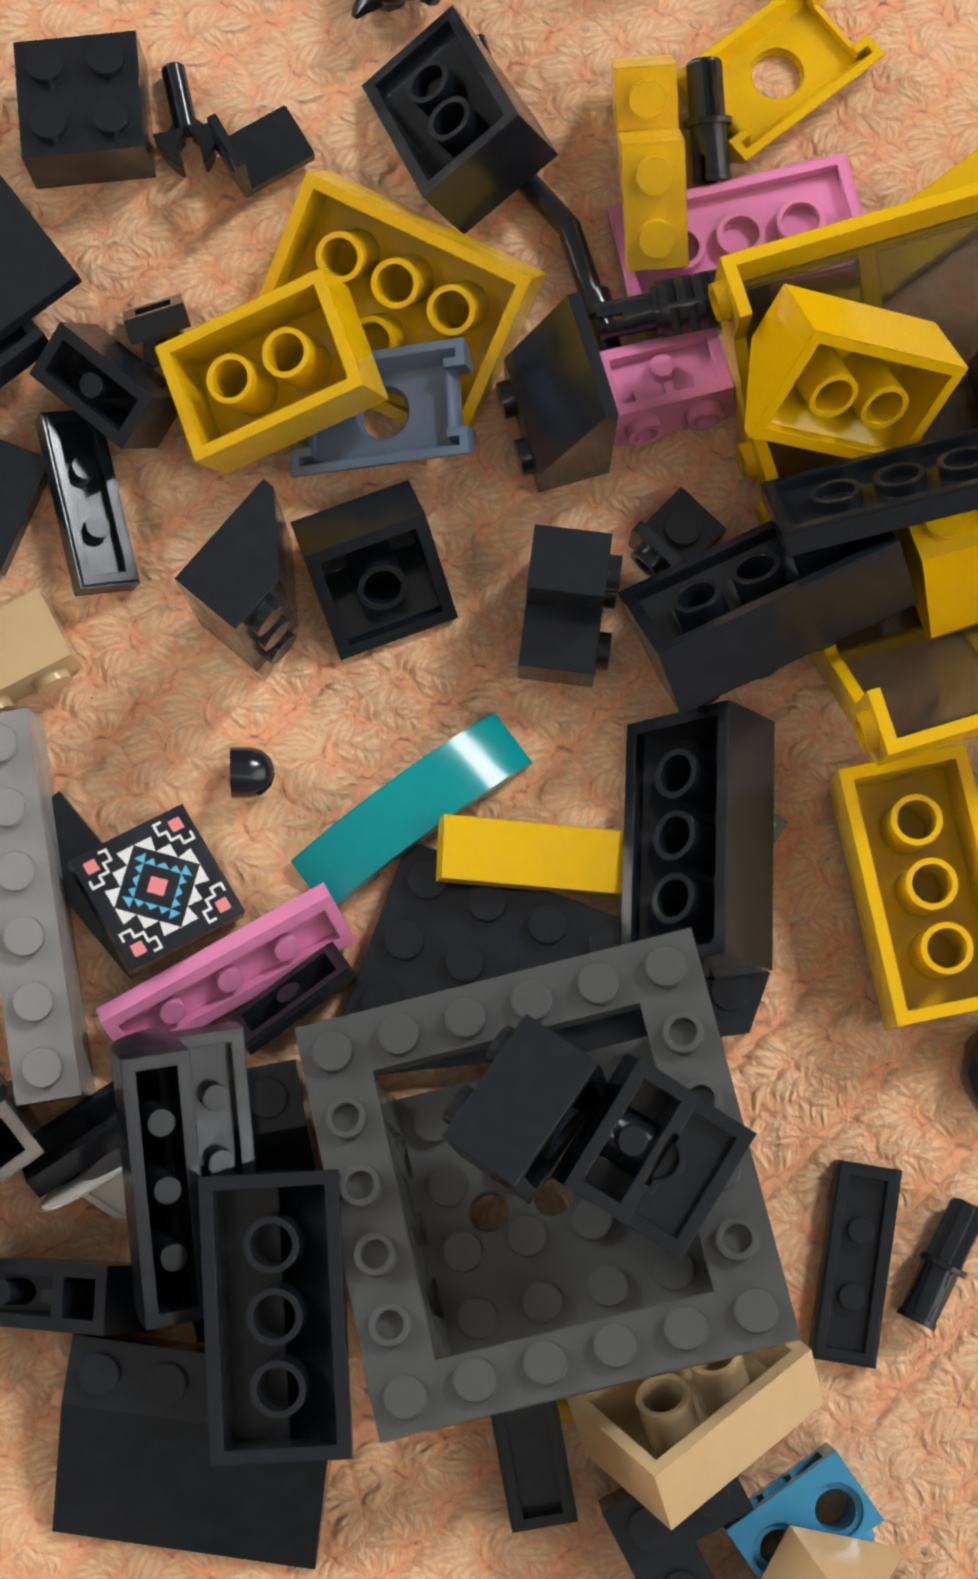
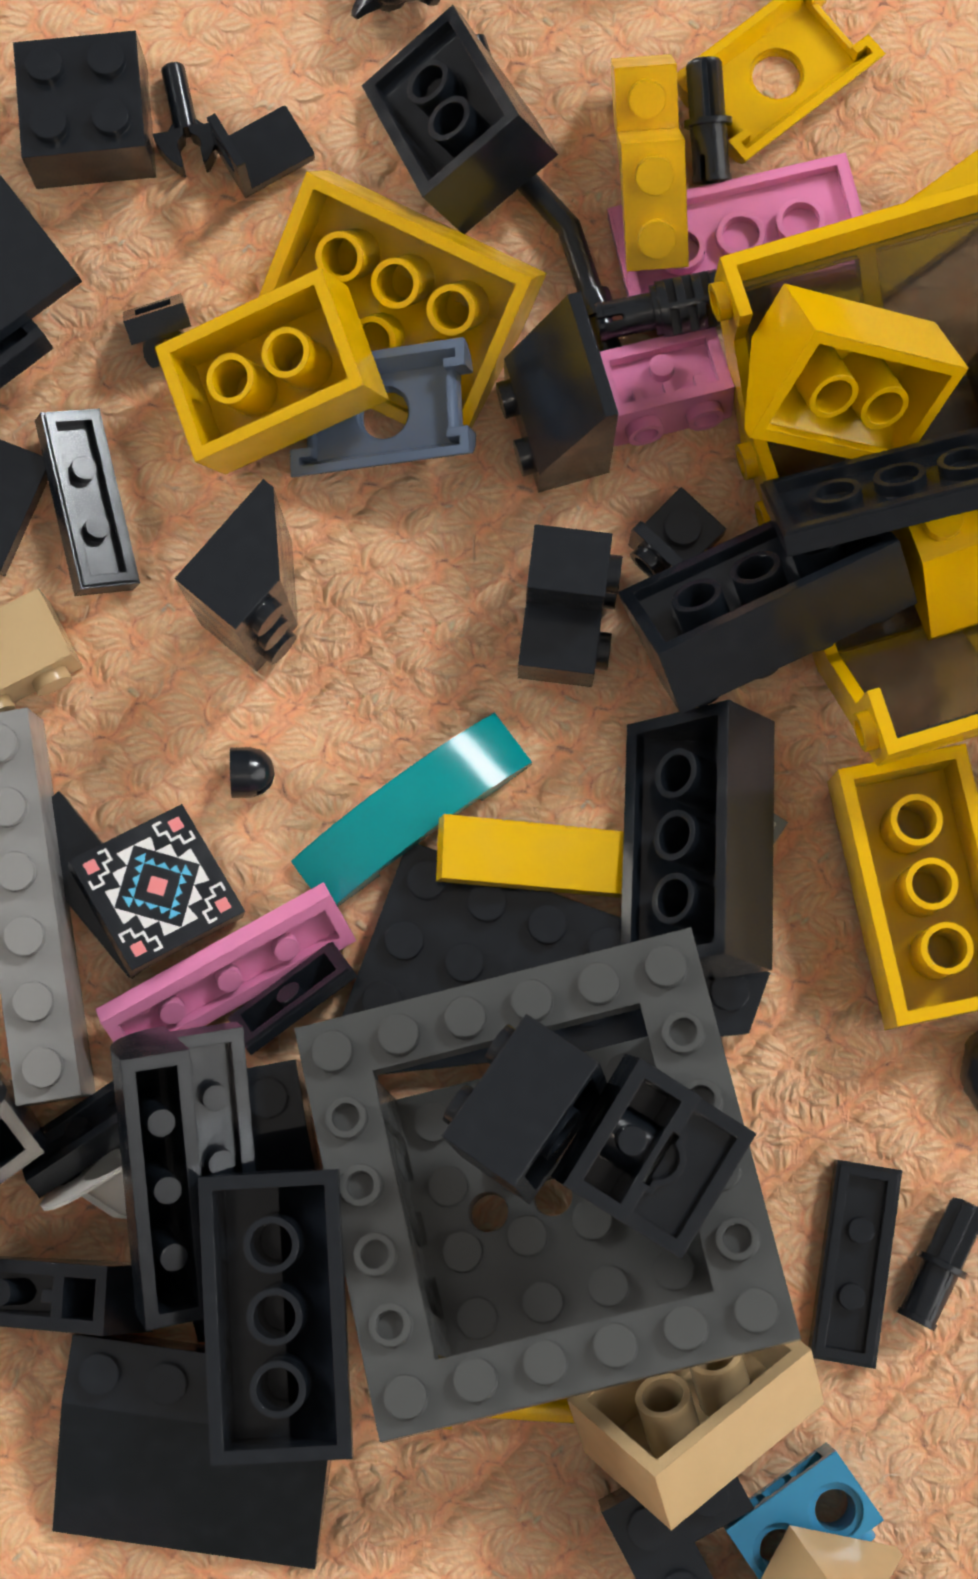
black brick [29,322,178,449] -> none
black slope [290,480,458,660] -> none
black tile [491,1401,578,1533] -> none

